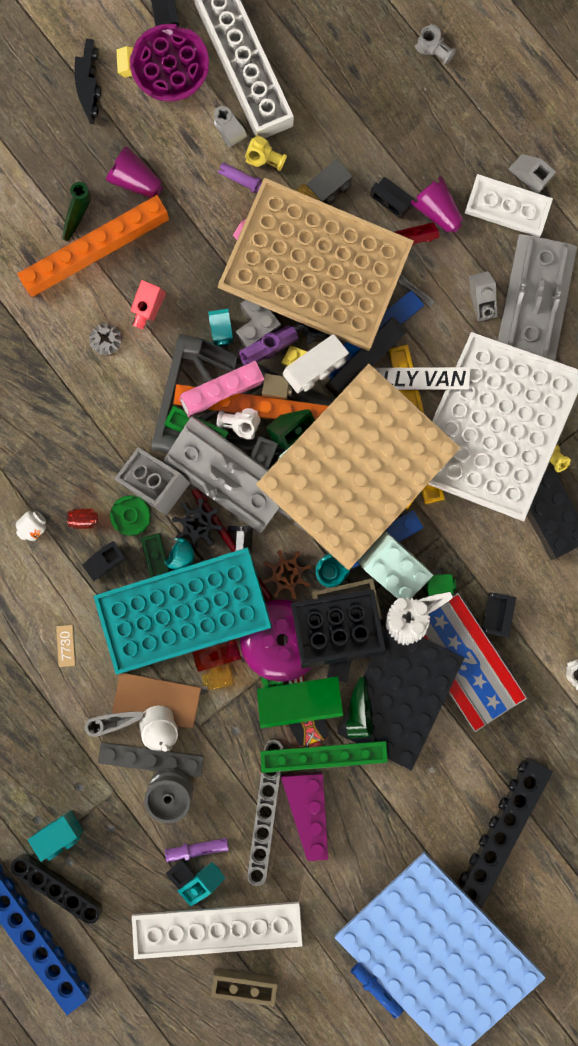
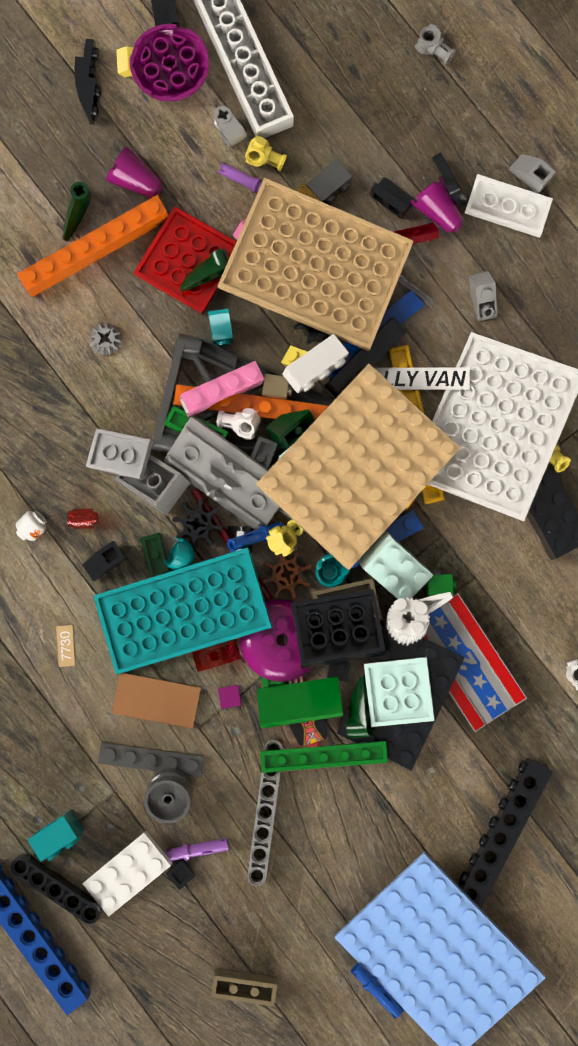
light grey piece [85,712,144,737] -> none
green tile [110,495,151,536] -> none
coral torso [131,280,166,330] -> none
white plate [132,901,302,959] -> none
white helmet [139,706,178,752] -> none
teal slope [177,862,226,907] -> none
clear yellow brick [202,665,233,690] -> none
light grey brick [236,300,280,348] -> none
medium lavender piece [239,325,298,365] -> none
magenta wedge [281,771,328,861] -> none
black panel [482,592,516,638] -> none
light grey hinge [497,234,577,361] -> none
none -> white plate [83,831,173,917]
none -> light grey plate [86,428,153,480]
none -> red plate [134,206,236,315]
none -> dark green piece [180,249,229,292]
none -> magenta tile [218,685,242,709]
none -> blue pin [227,522,283,552]
none -> light yellow connector [266,519,304,556]
none -> light aqua plate [364,657,435,727]
none -> black beam [432,152,468,207]

